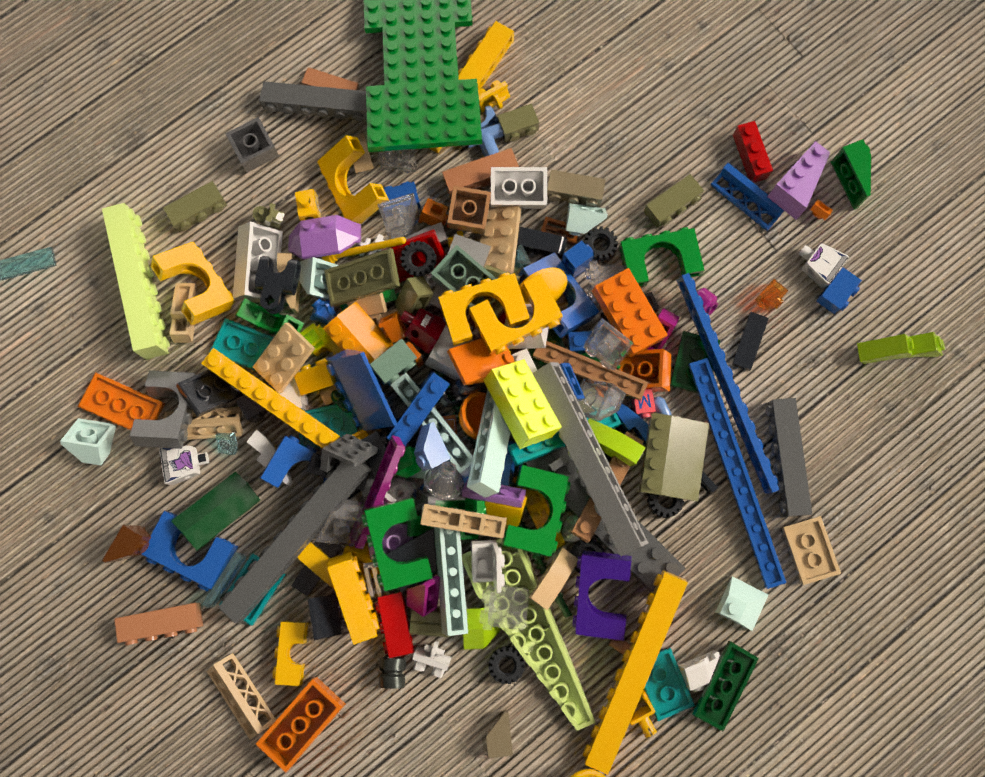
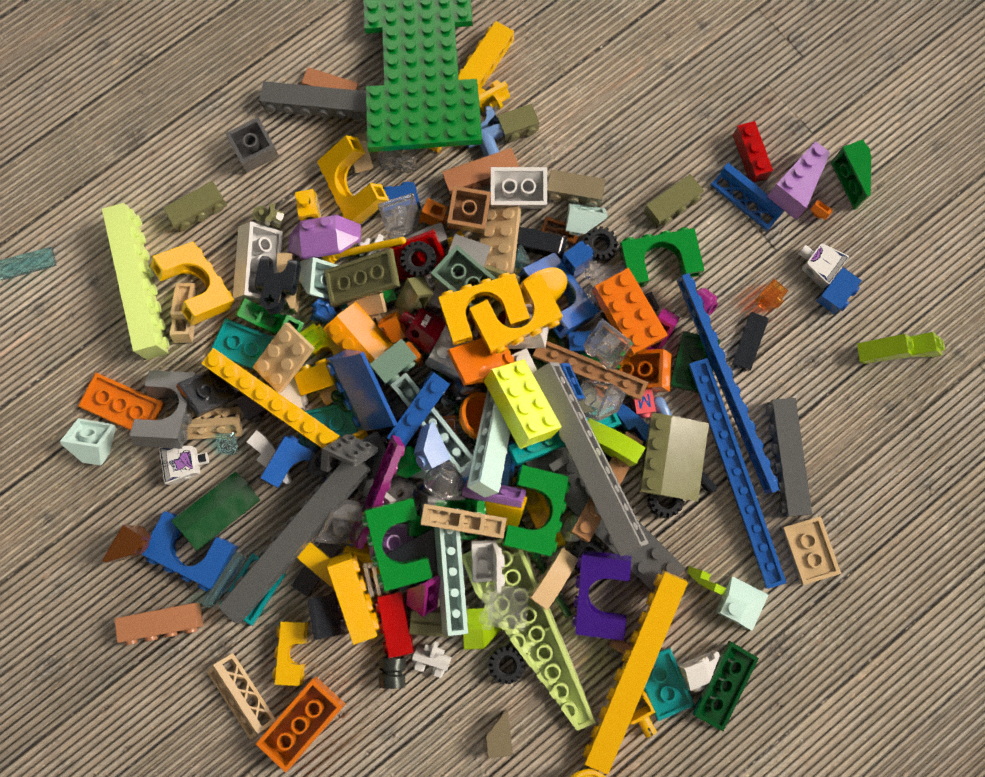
none -> lime slope [687,566,727,596]

